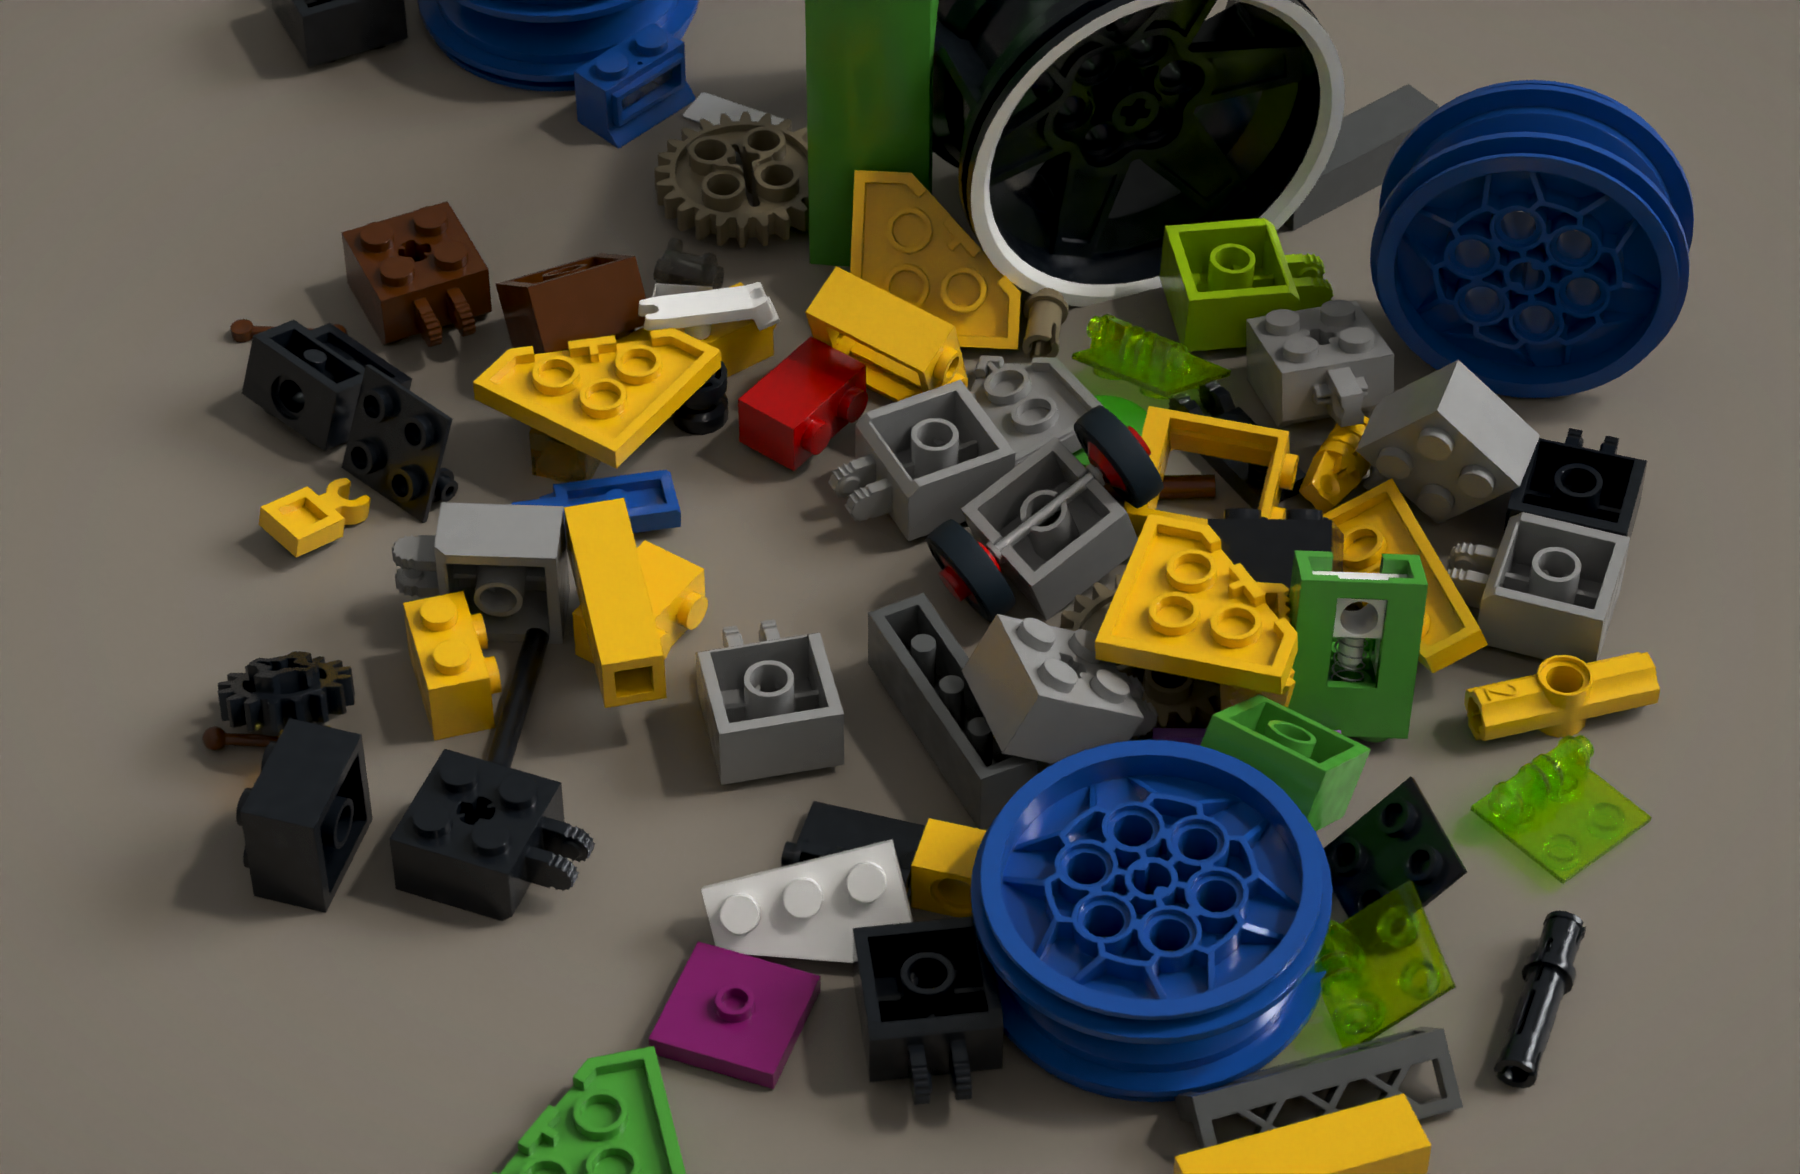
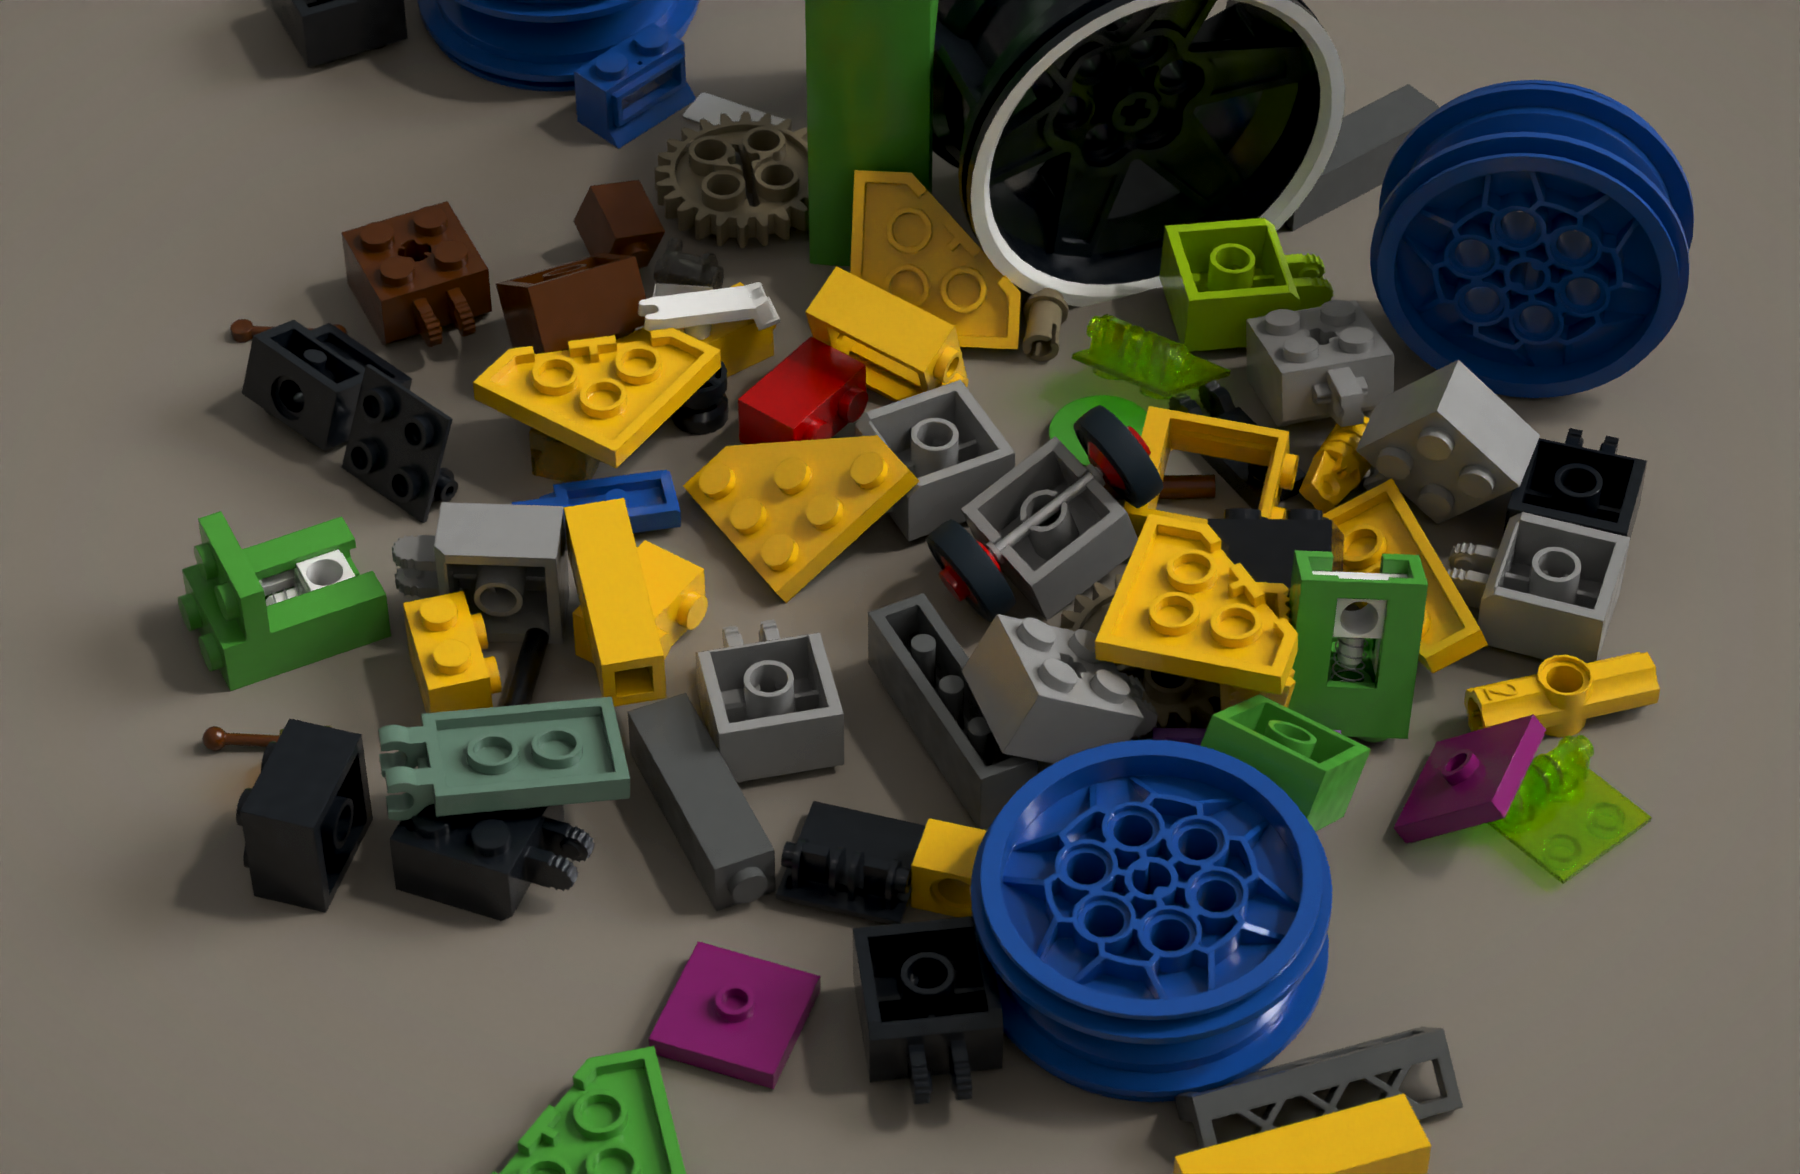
black gear [217,651,355,736] -> none
yellow plate [259,478,371,558] -> none
white wing [701,839,914,963] -> none
light grey tile [970,356,1104,467] -> none
clear neon green hinge [1314,880,1456,1048] -> none
black hinge [1324,776,1467,952] -> none
black pin [1494,911,1586,1088] -> none
none -> bright green brick [178,511,391,691]
none -> sand green tile [378,697,630,821]
none -> reddish brown brick [573,180,665,269]
none -> dark grey brick [628,693,776,912]
none -> yellow plate [683,435,920,603]
none -> magenta plate [1394,714,1546,843]

